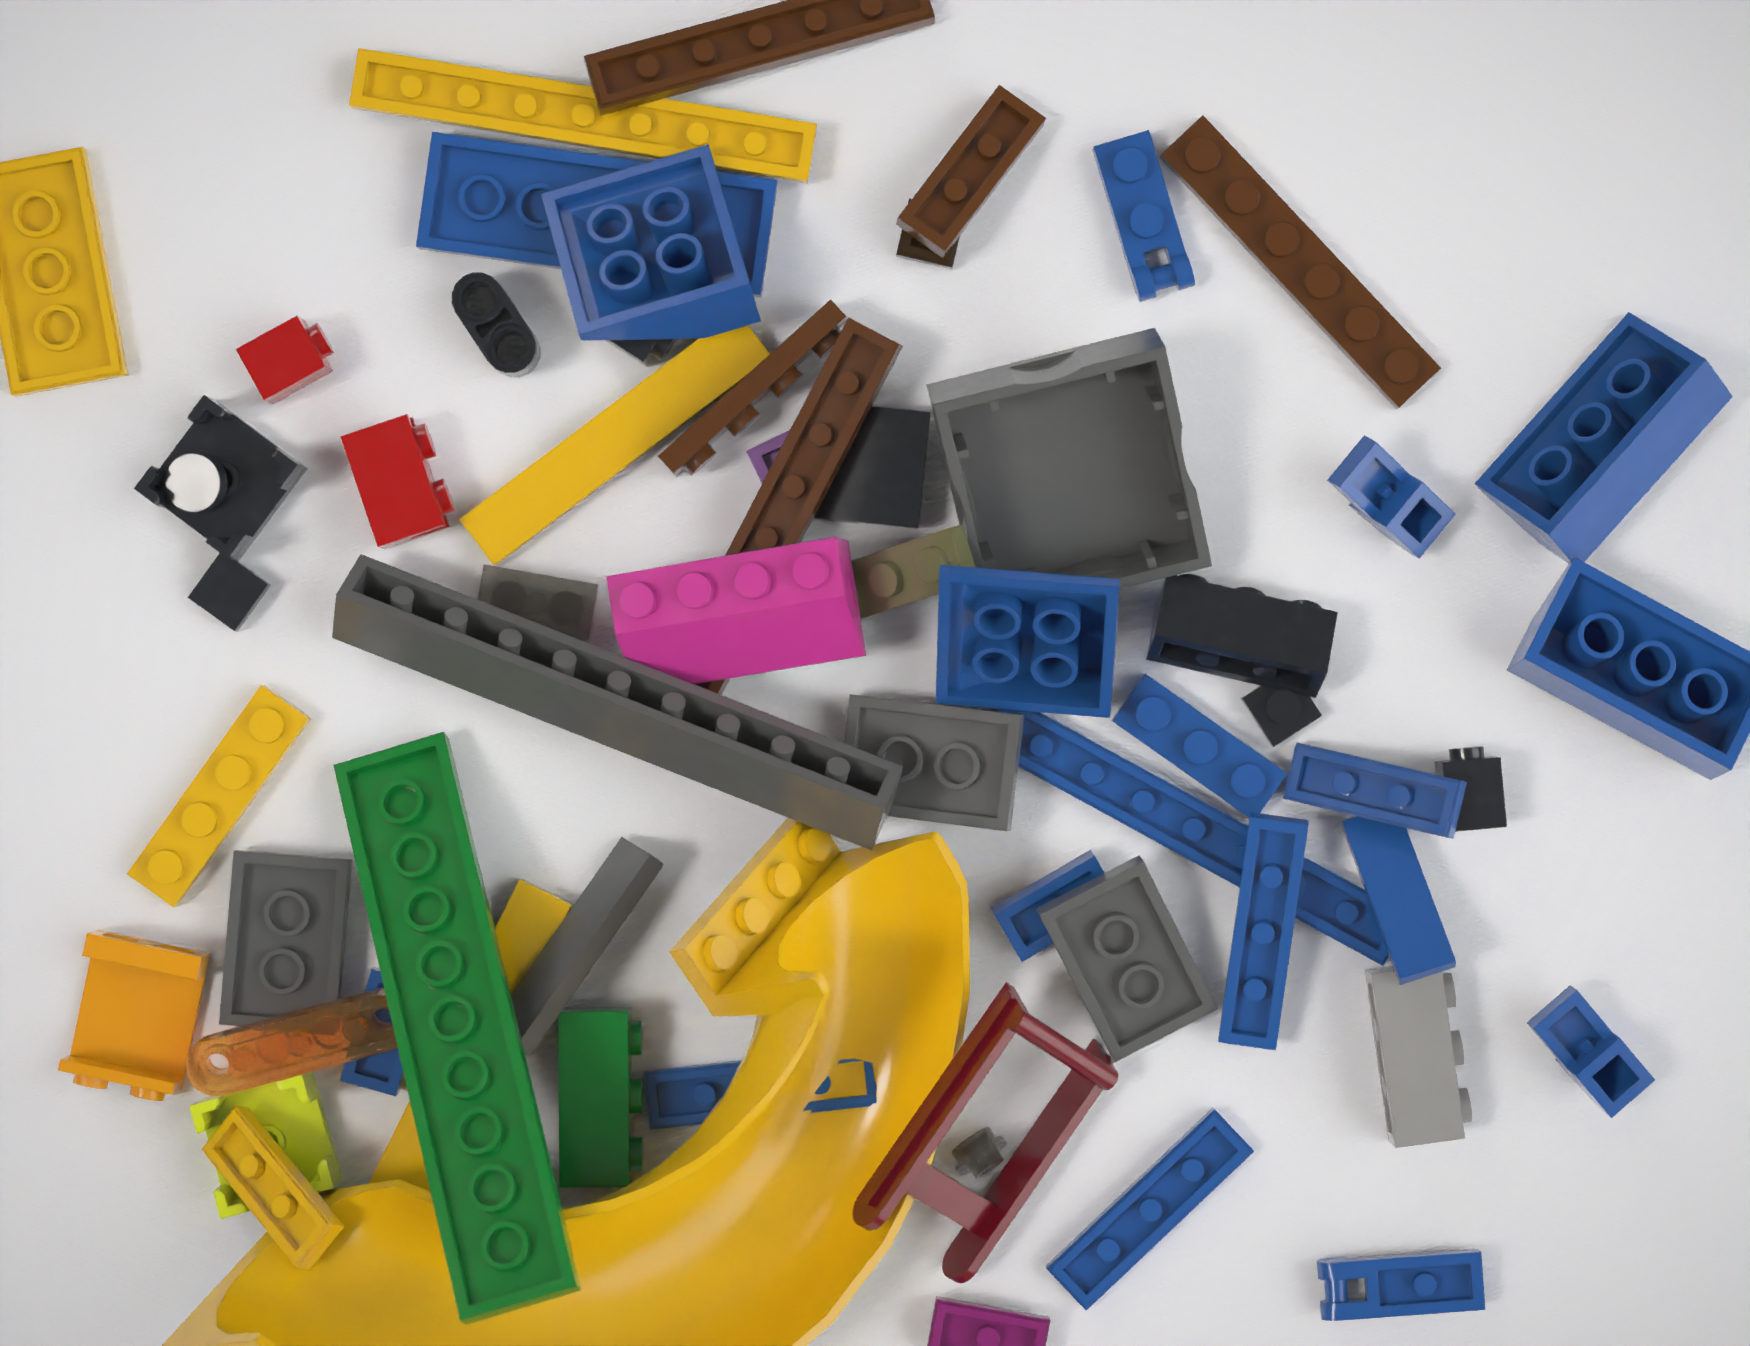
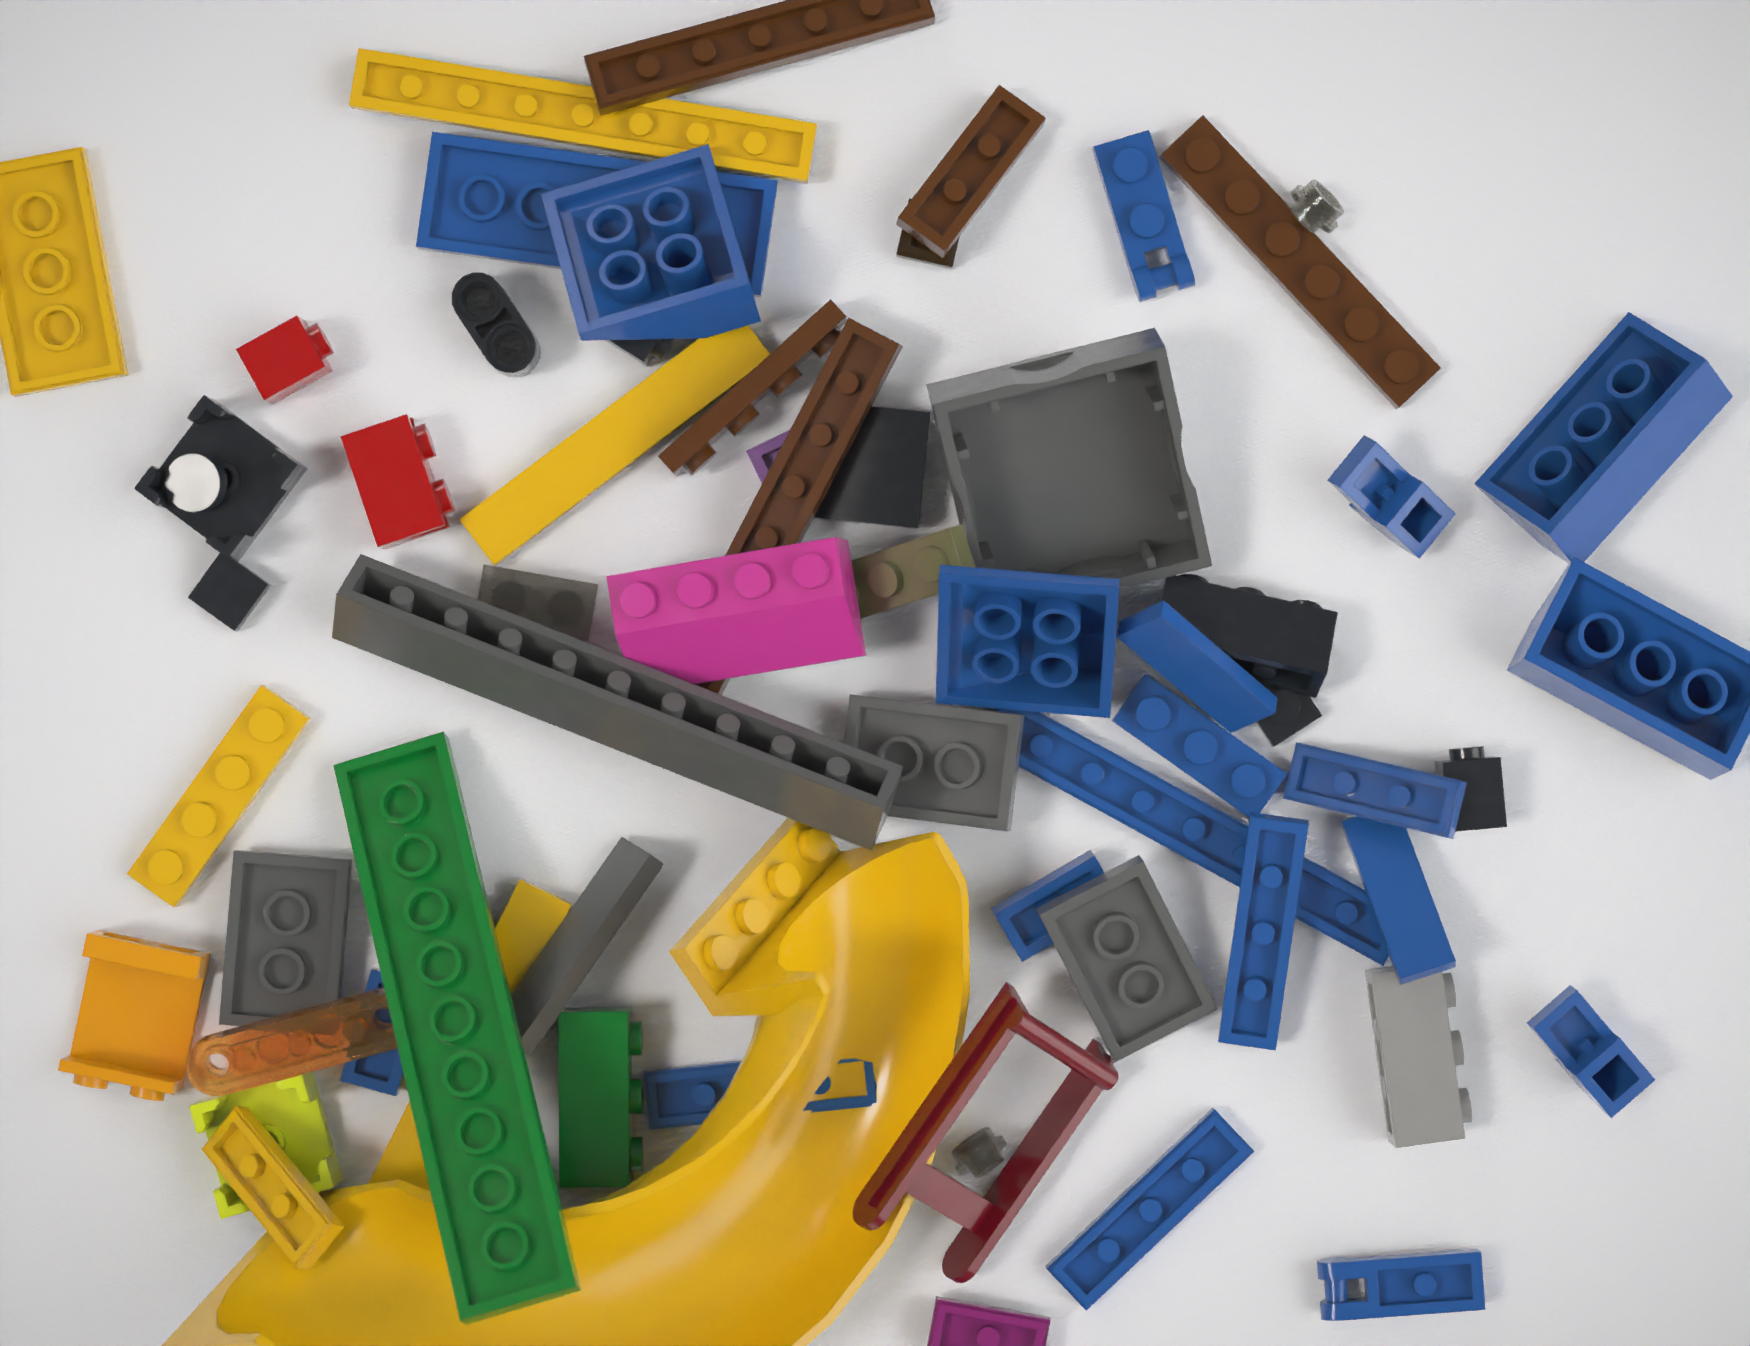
none -> blue tile [1116,600,1277,733]
none -> clear smoke plate [1291,179,1344,233]

